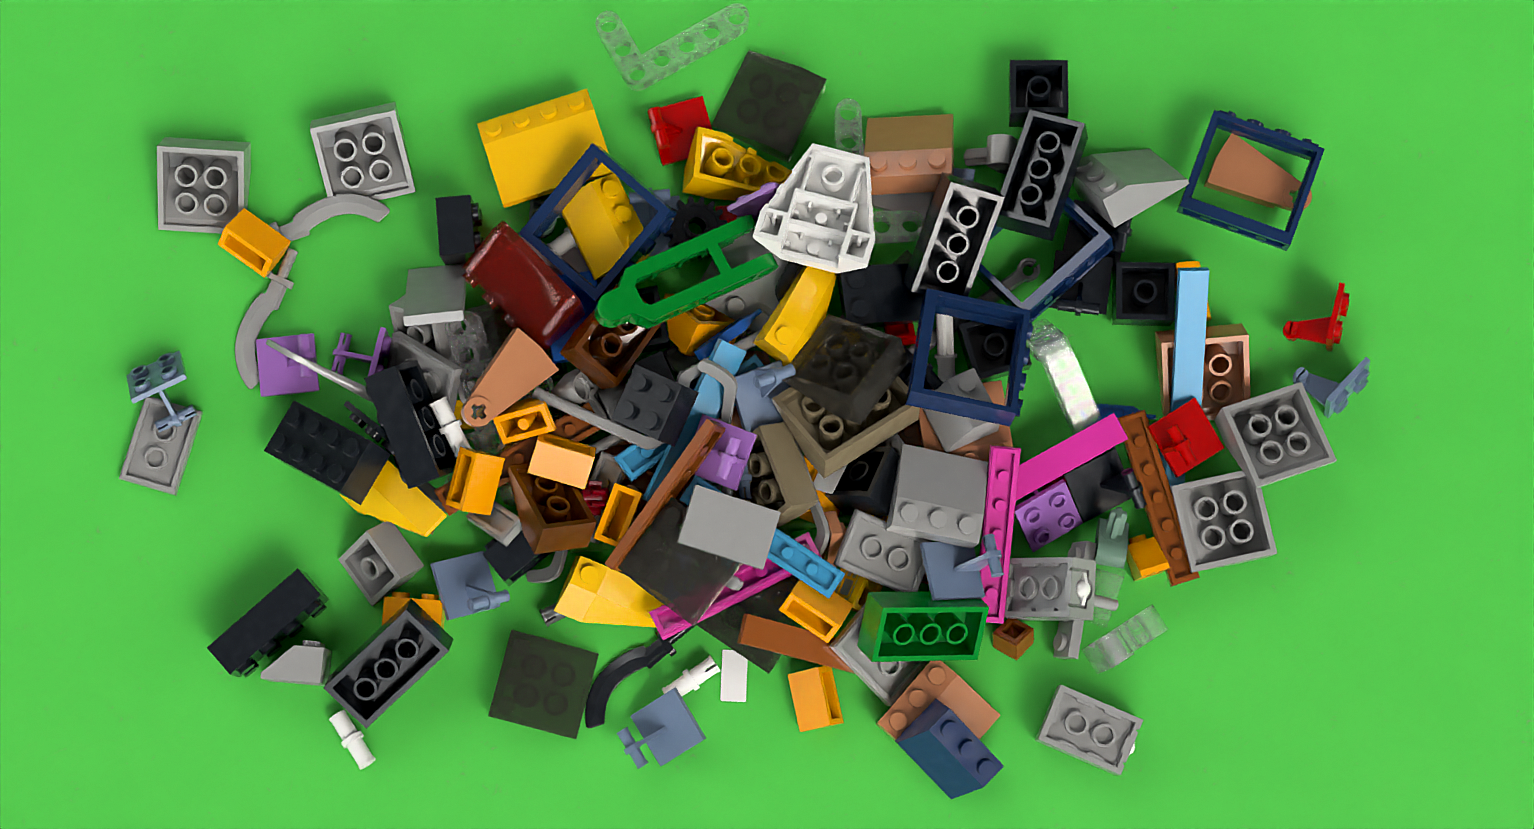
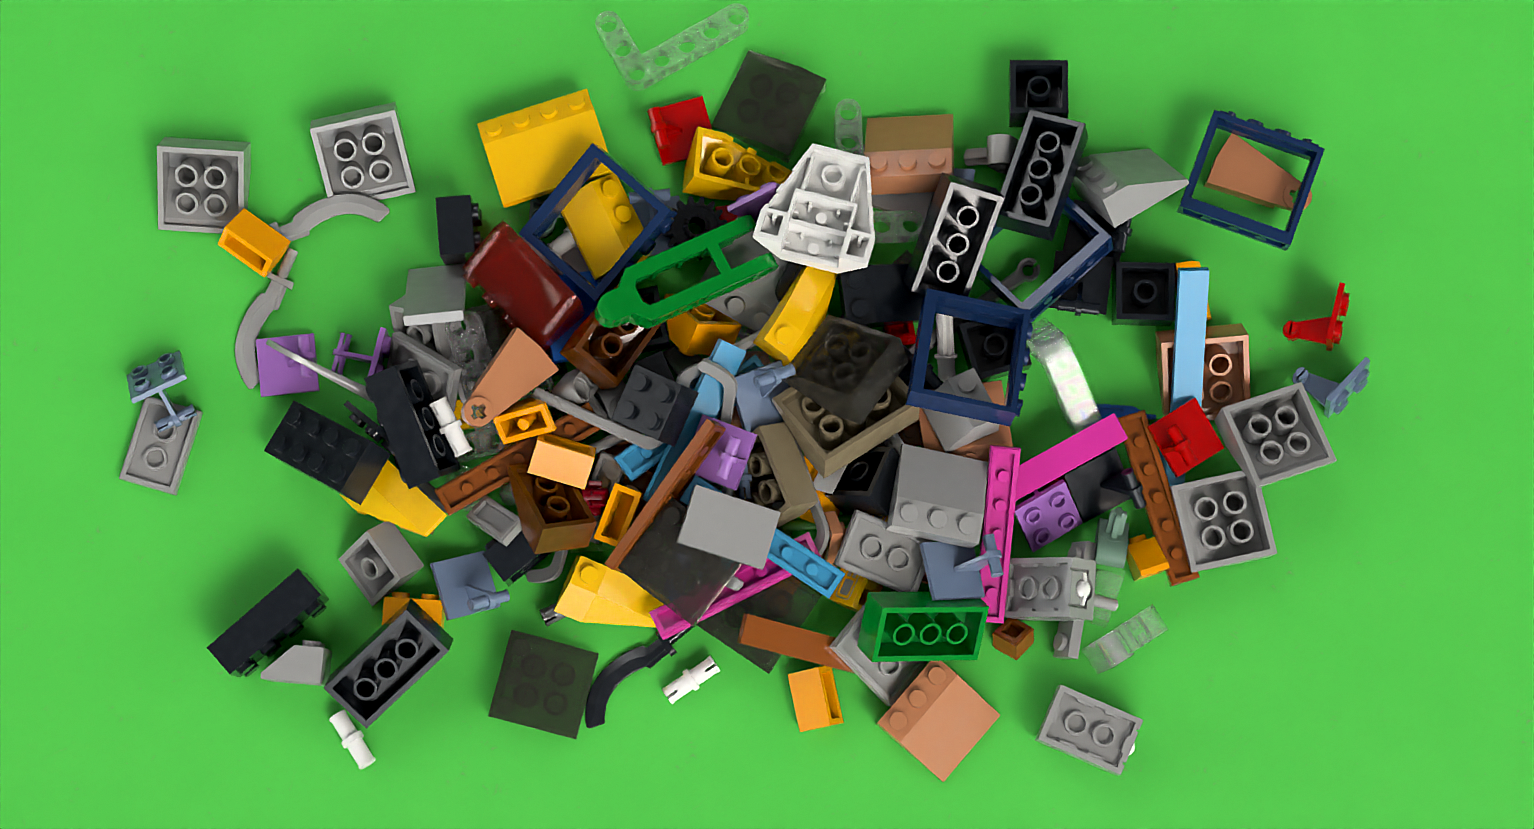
light orange brick [446,447,505,515] -> none
sand blue plate [616,687,706,769] -> none
blue piece [693,309,762,361] -> none
white sticker [720,650,748,702] -> none
light orange brick [779,579,853,643] -> none
dark blue slope [895,699,1004,799] -> none

